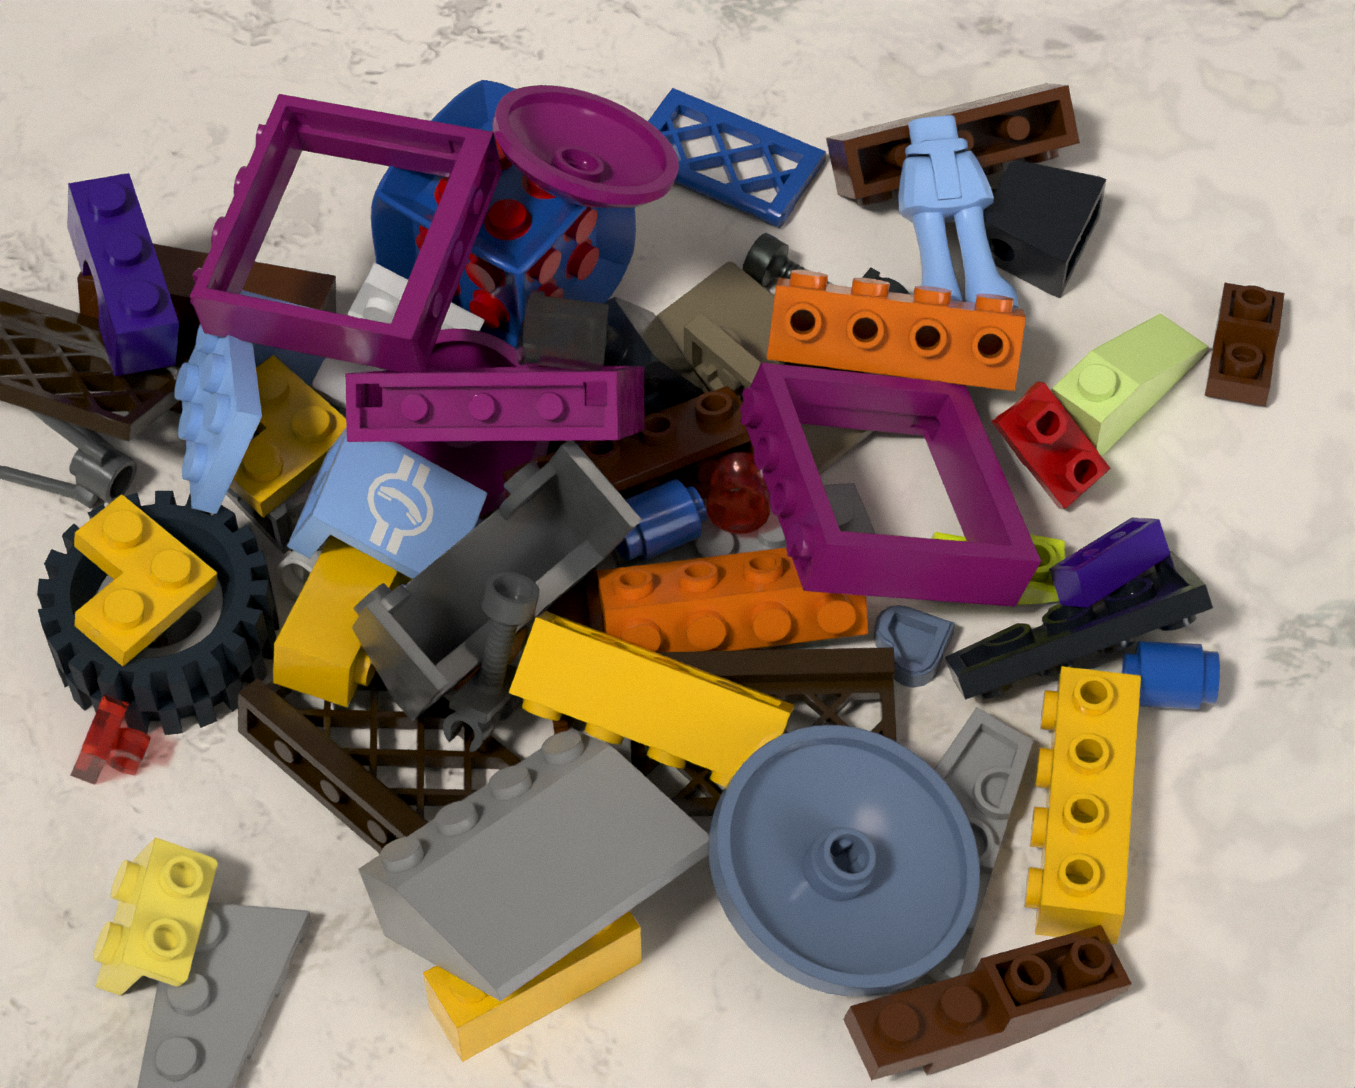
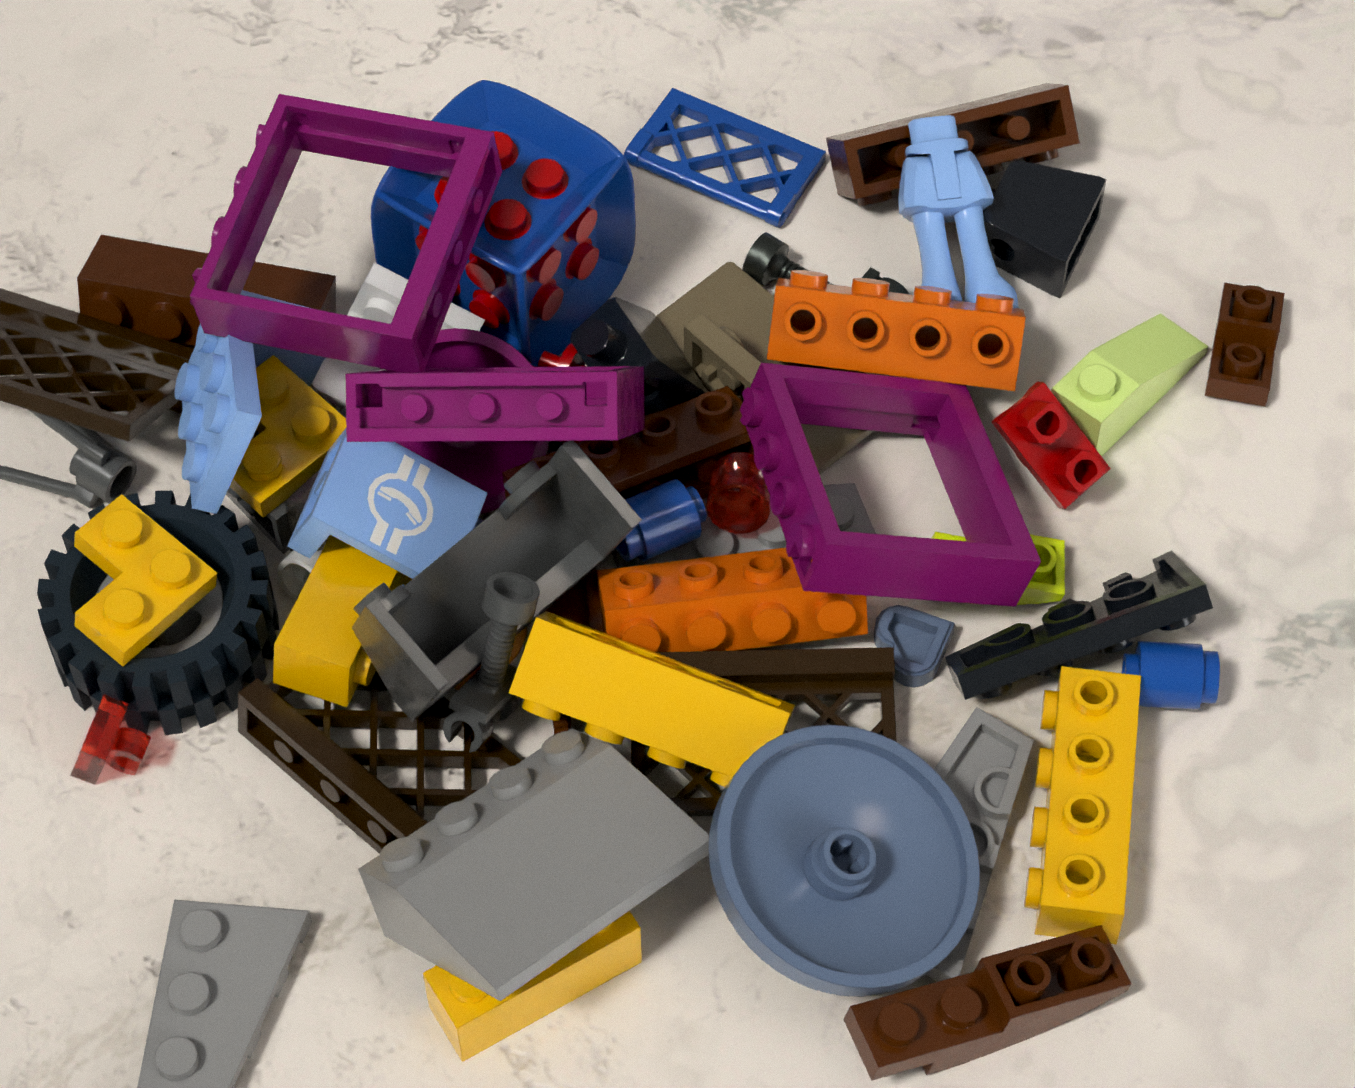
dark purple arch [67,173,179,377] -> none
light yellow bracket [93,837,217,996] -> none
magenta dish [492,85,679,208] -> none
clear smoke tile [516,290,609,371] -> none
dark purple piece [1049,517,1171,608] -> none

